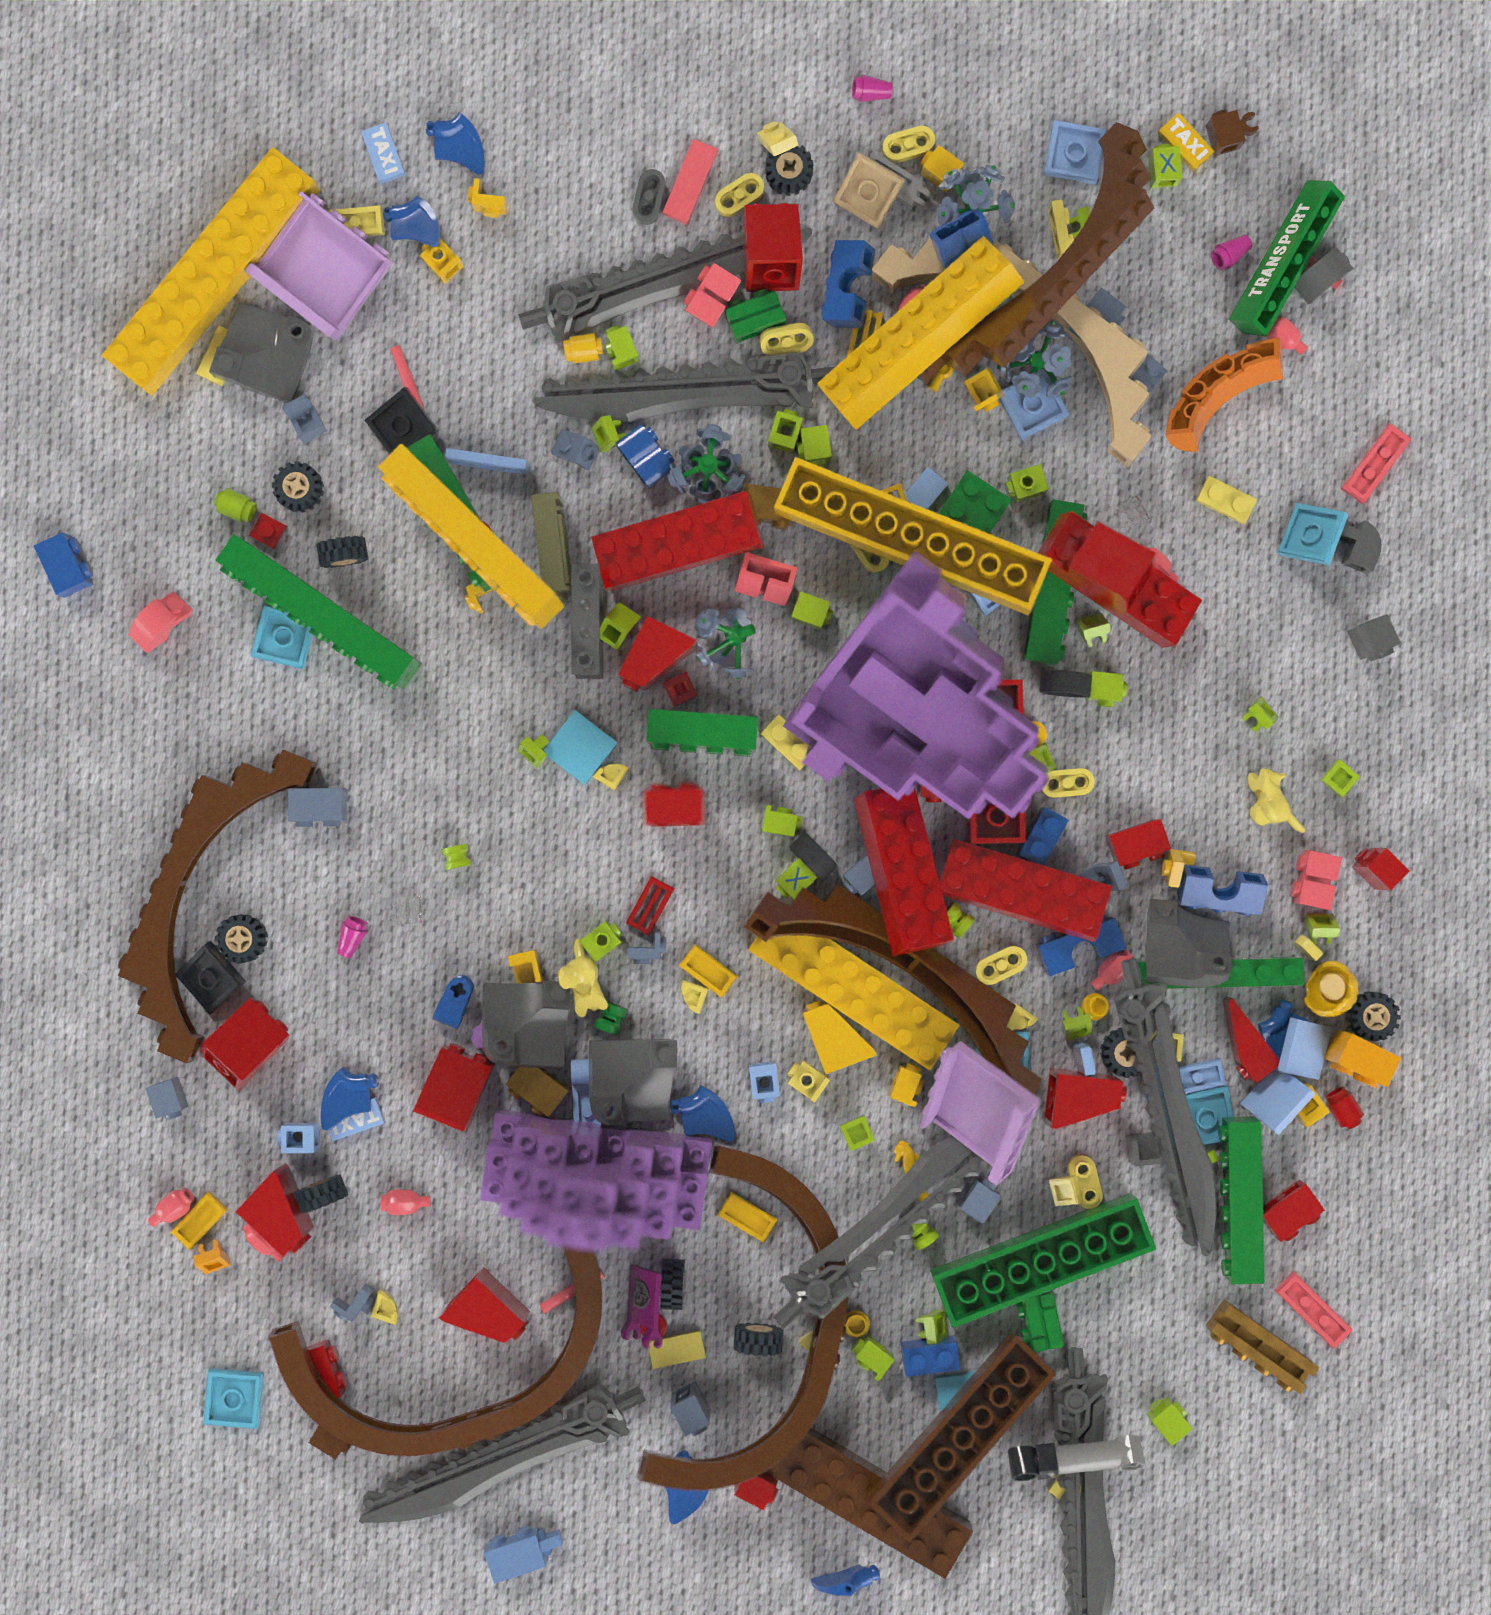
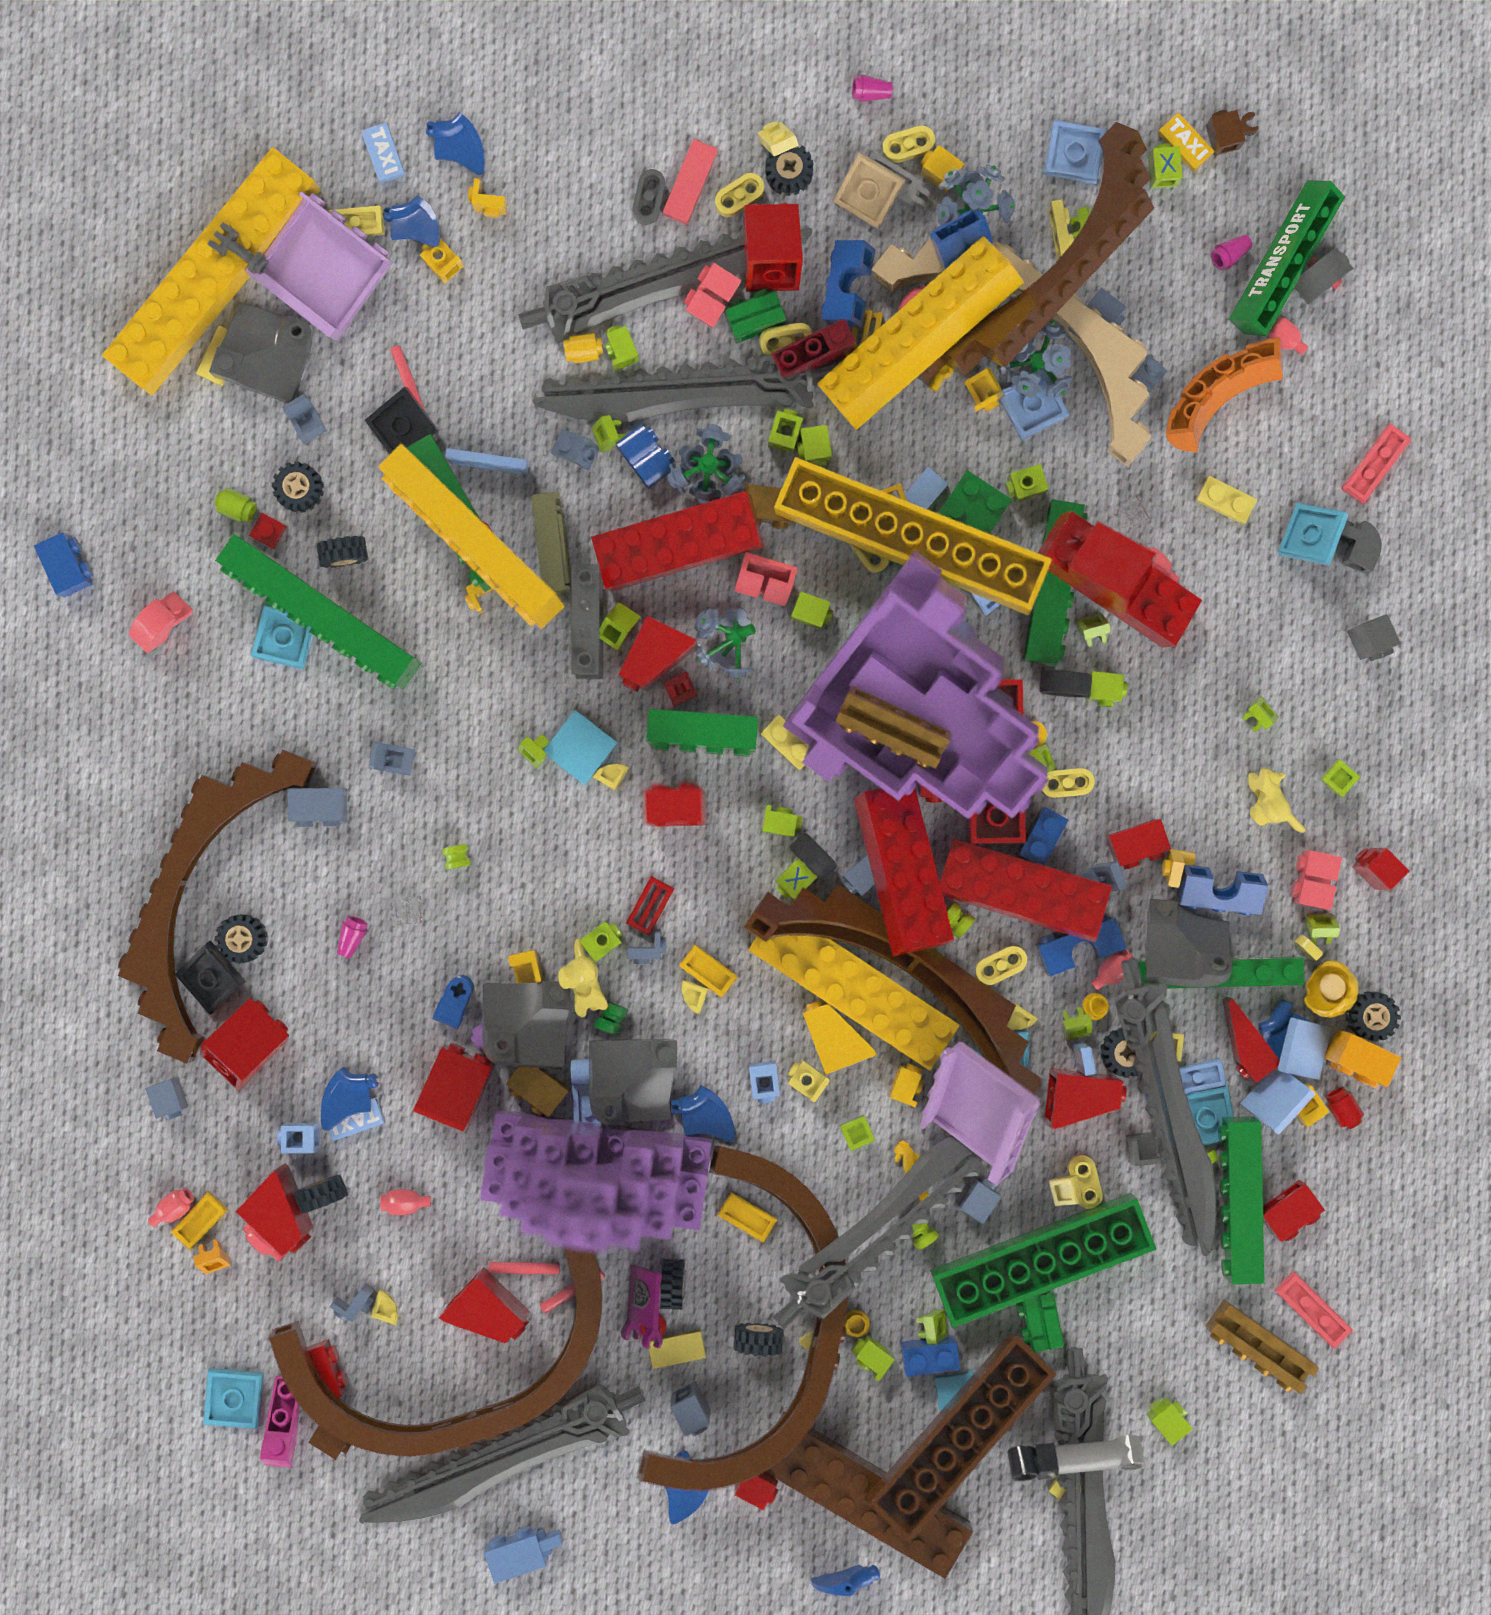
none -> dark grey hinge [207,222,269,275]
none -> dark pink slope [259,1376,300,1468]
none -> sand blue bracket [369,742,416,776]
none -> coral piece [489,1262,560,1274]
none -> dark red slope [771,318,857,378]
none -> pearl gold brick [835,686,951,769]

